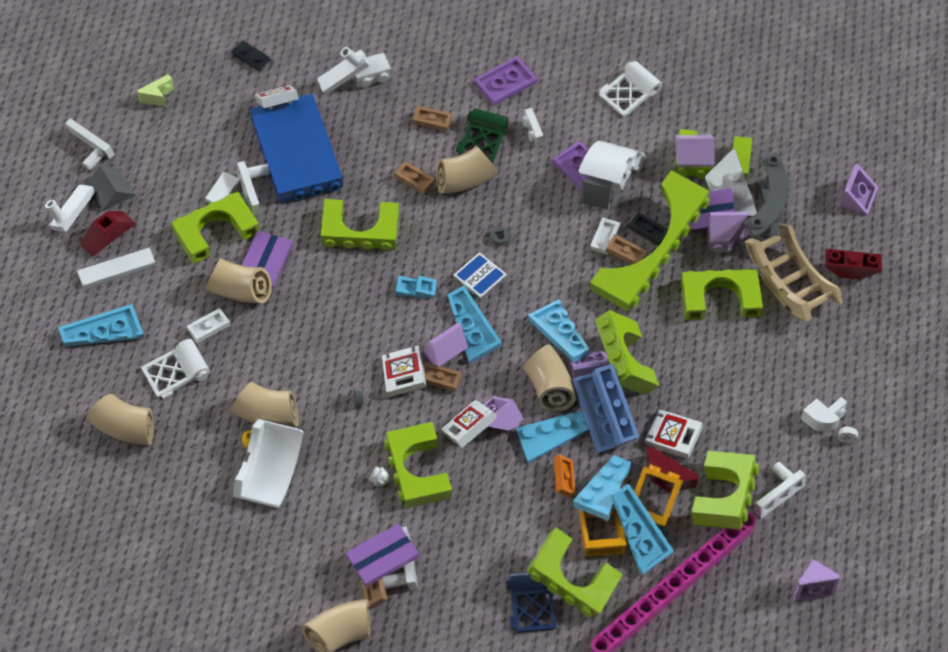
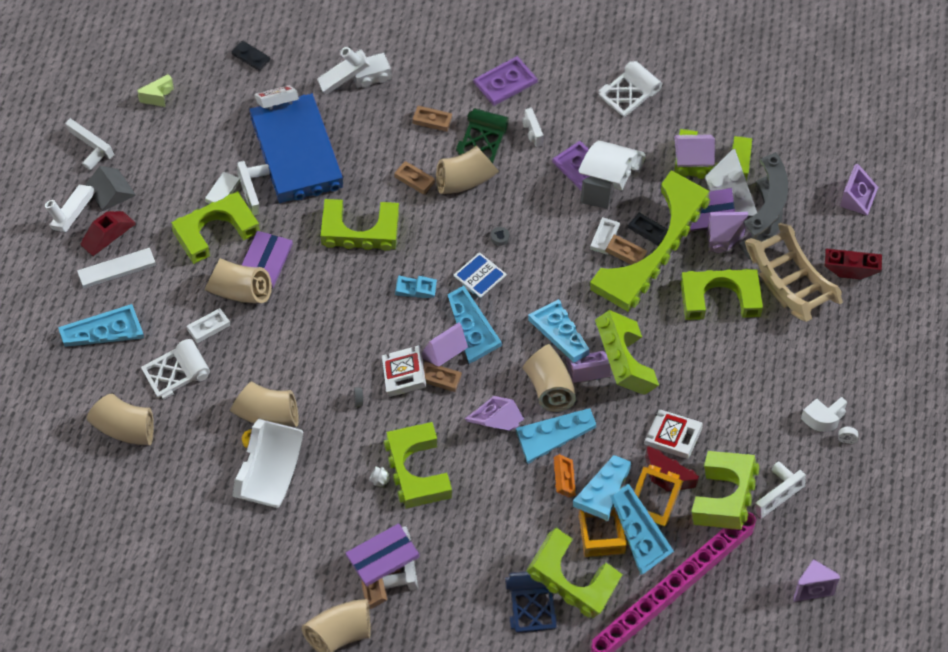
white container [441,400,497,448] -> none
medium blue slope [571,364,639,454] -> none

